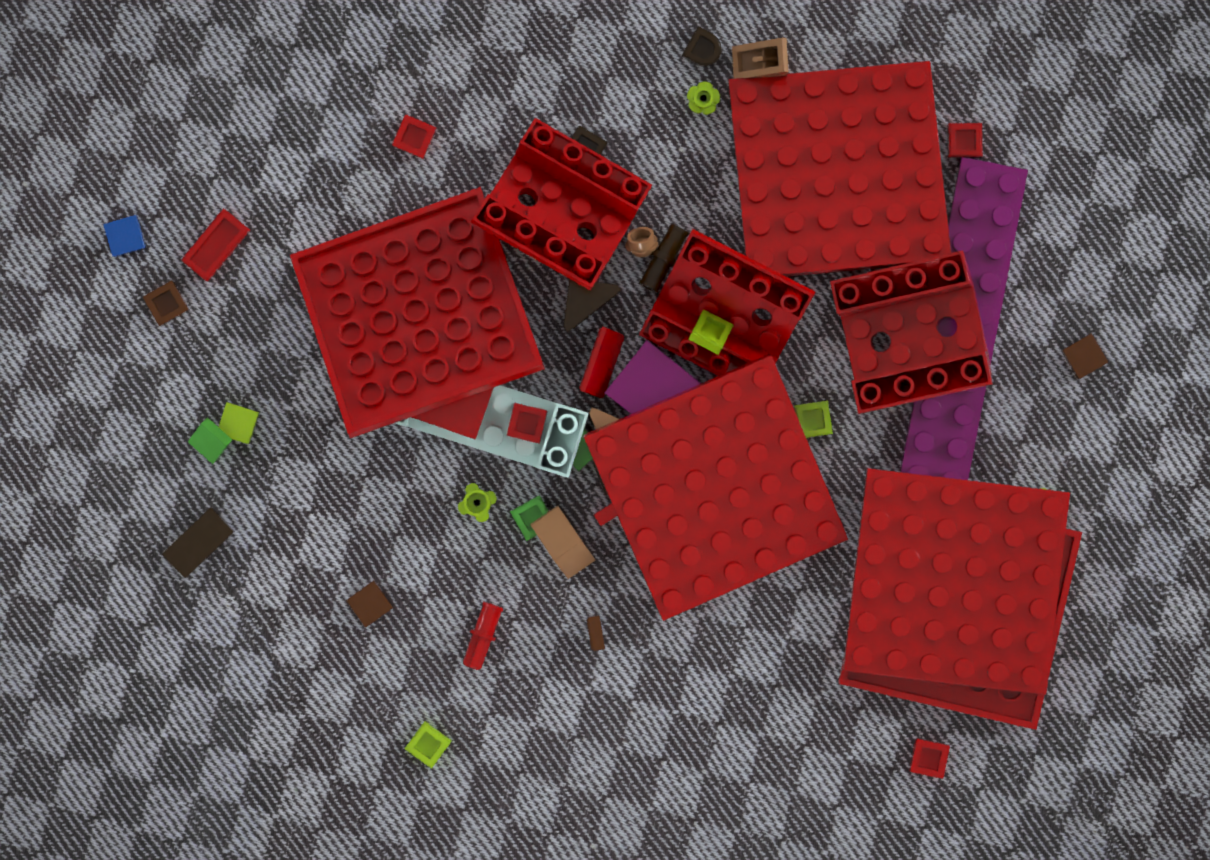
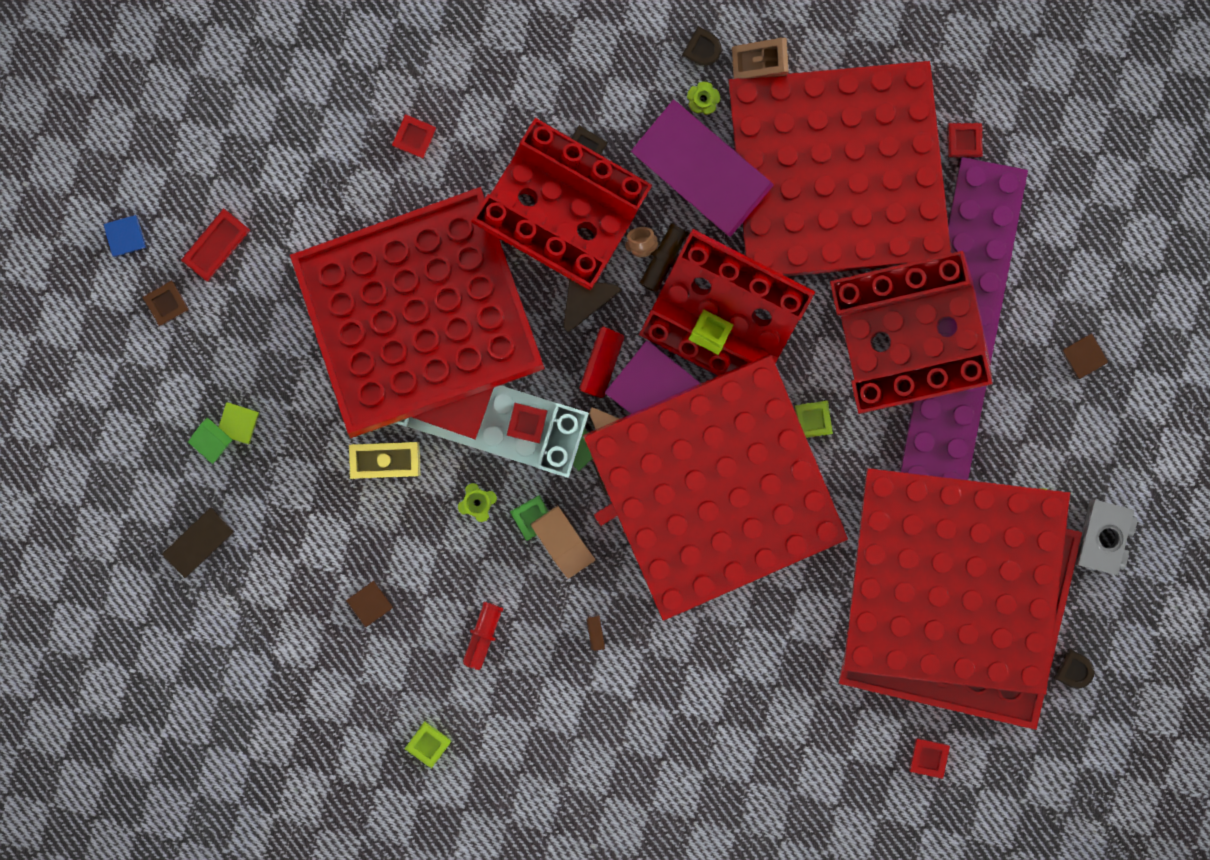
none -> light yellow brick [349,442,421,479]
none -> magenta tile [630,99,774,237]
none -> dark brown tile [1054,649,1095,689]
none -> light grey brick [1075,499,1137,576]

